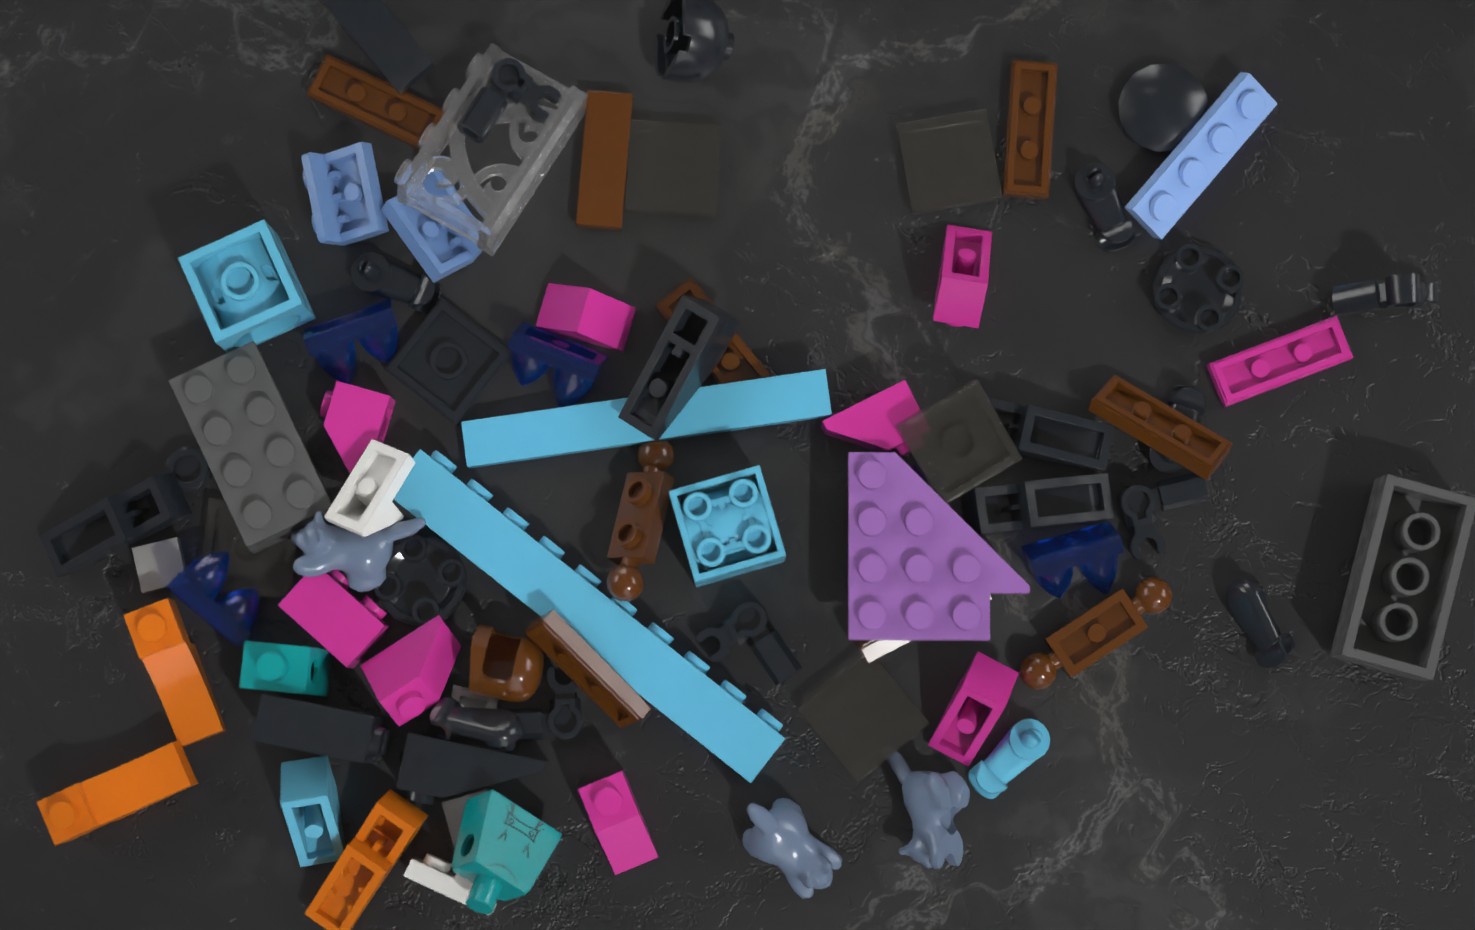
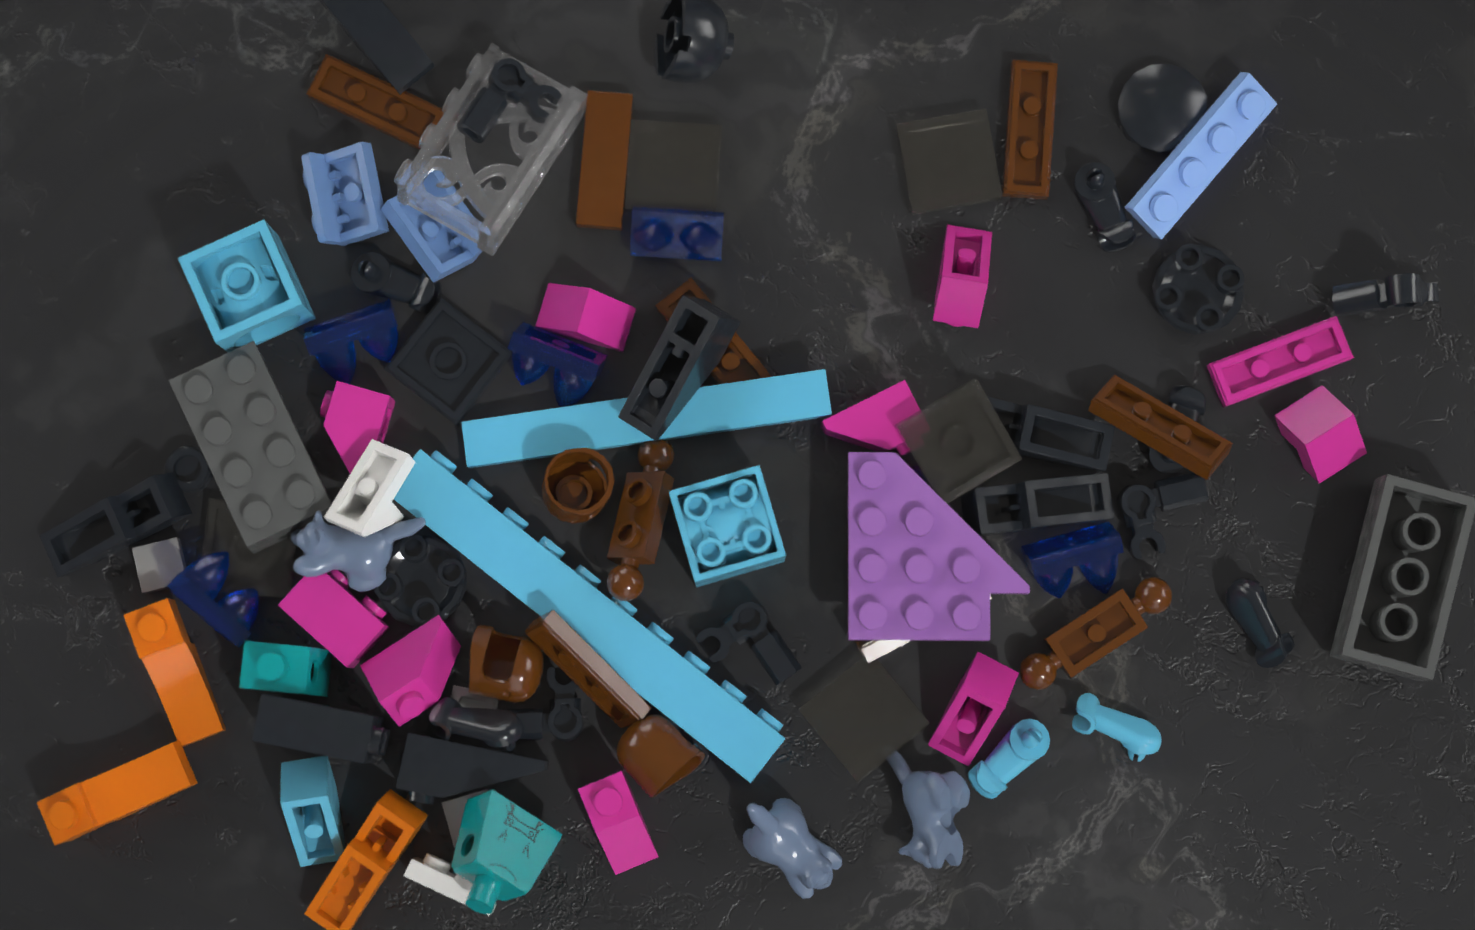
none -> reddish brown helmet [541,448,614,524]
none -> reddish brown helmet [617,714,705,799]
none -> clear blue tile [630,207,724,261]
none -> medium azure piece [1072,693,1162,762]
none -> dark pink piece [1274,385,1367,484]

